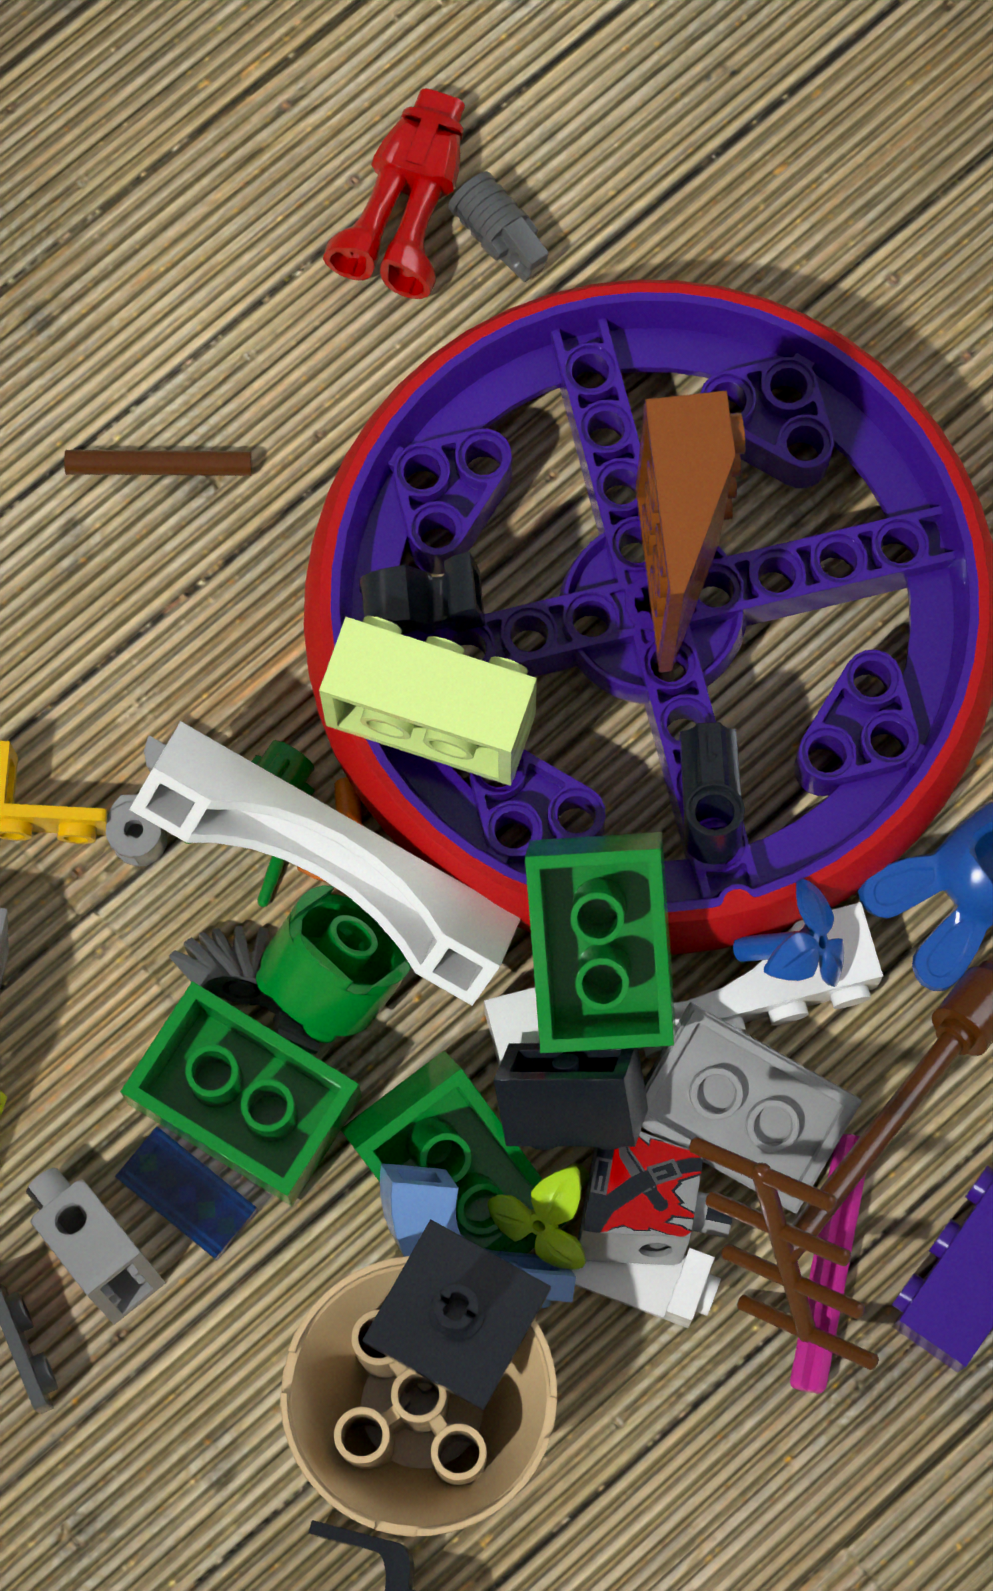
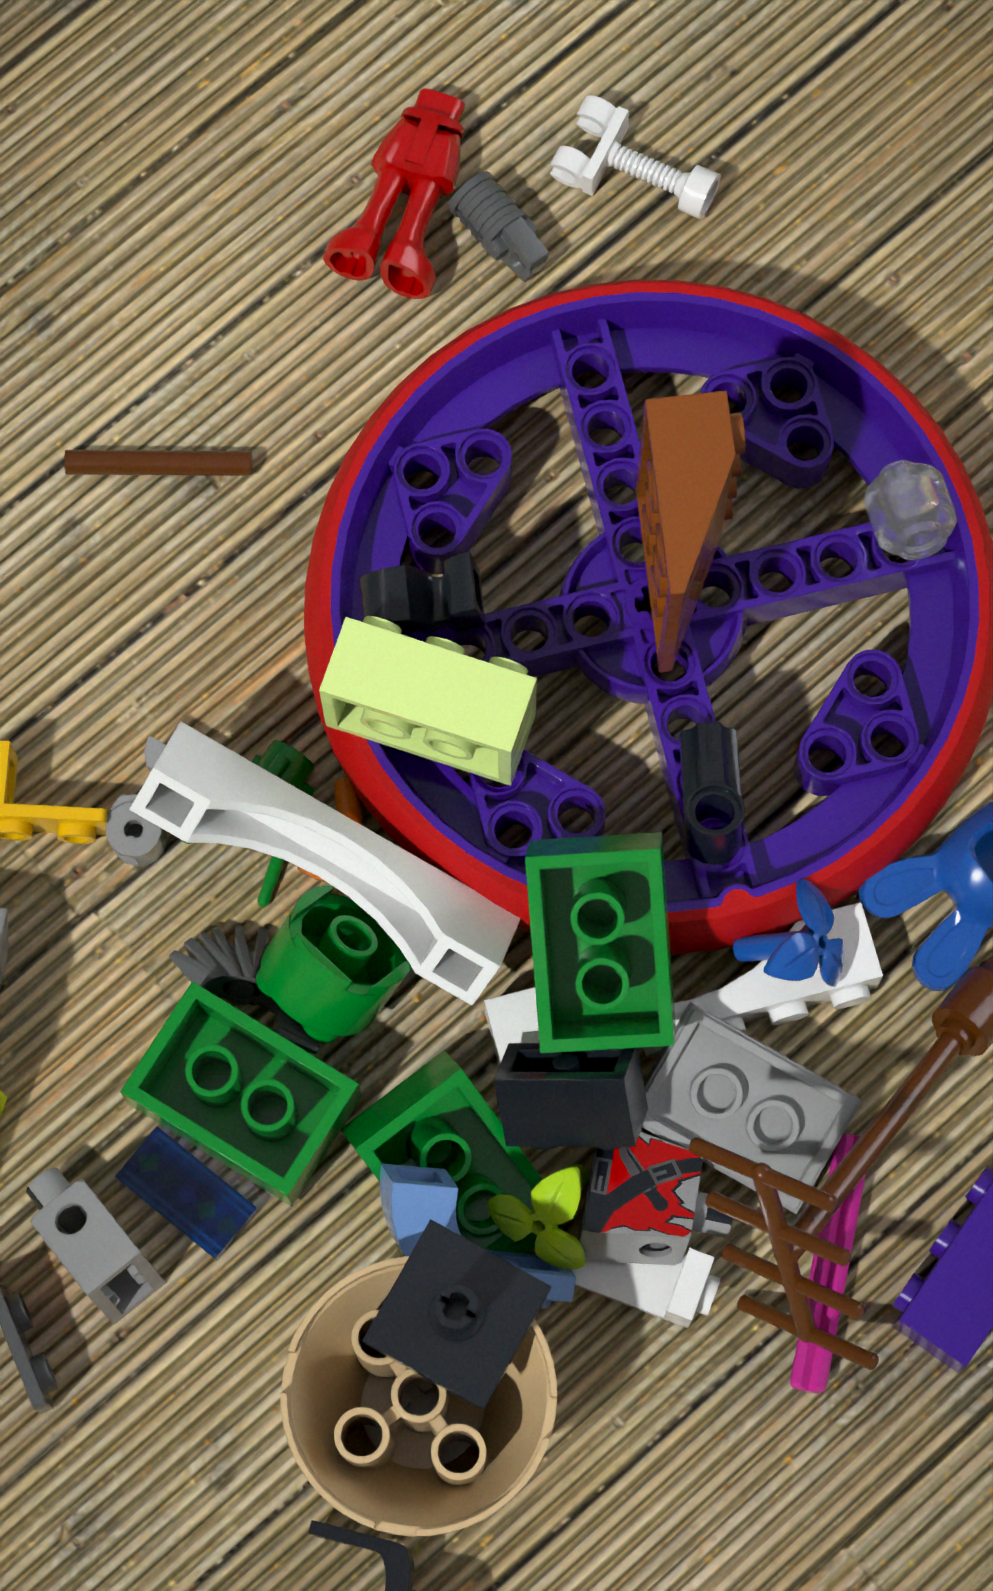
none -> white bar [550,95,721,220]
none -> clear head [864,460,957,560]

